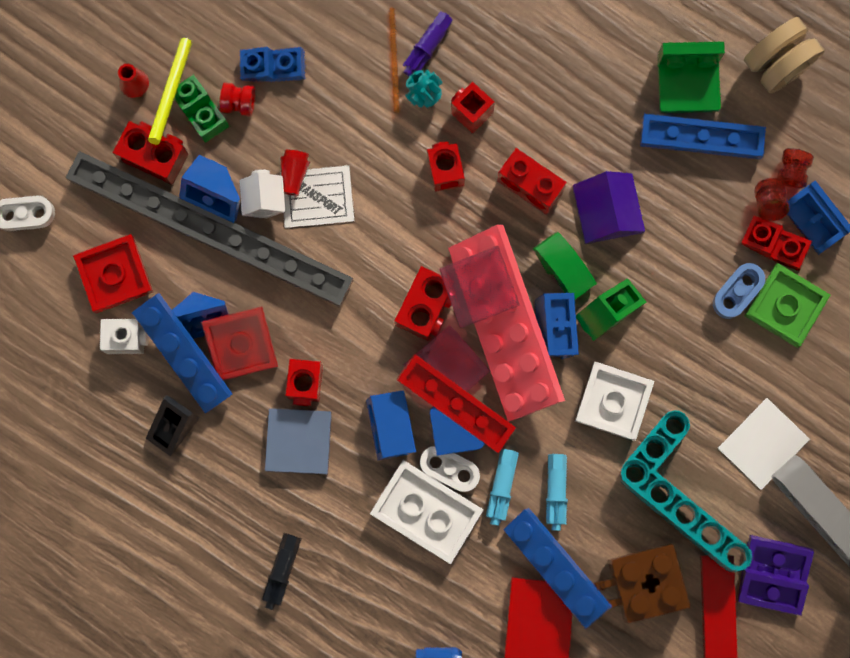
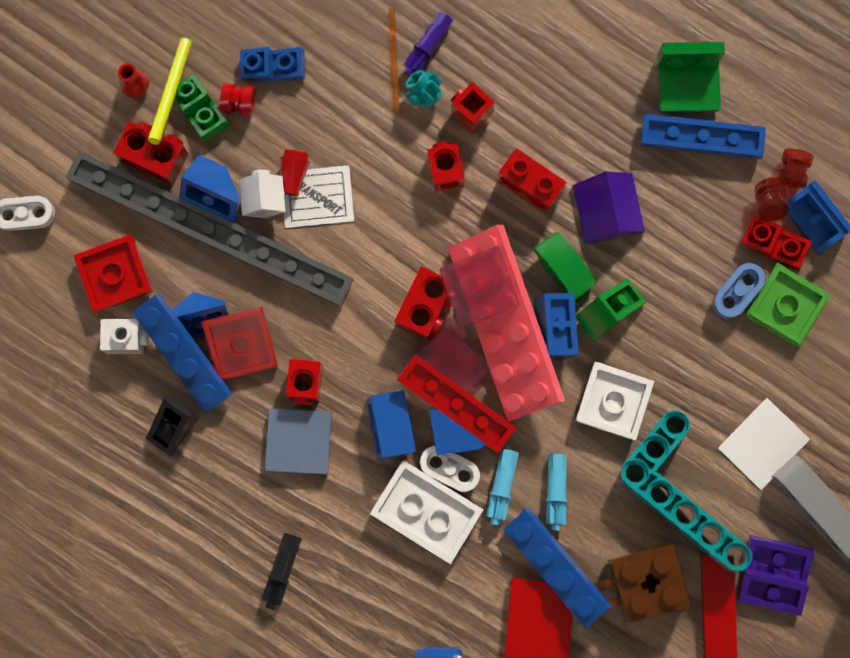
tan wheel [744,17,825,94] -> none

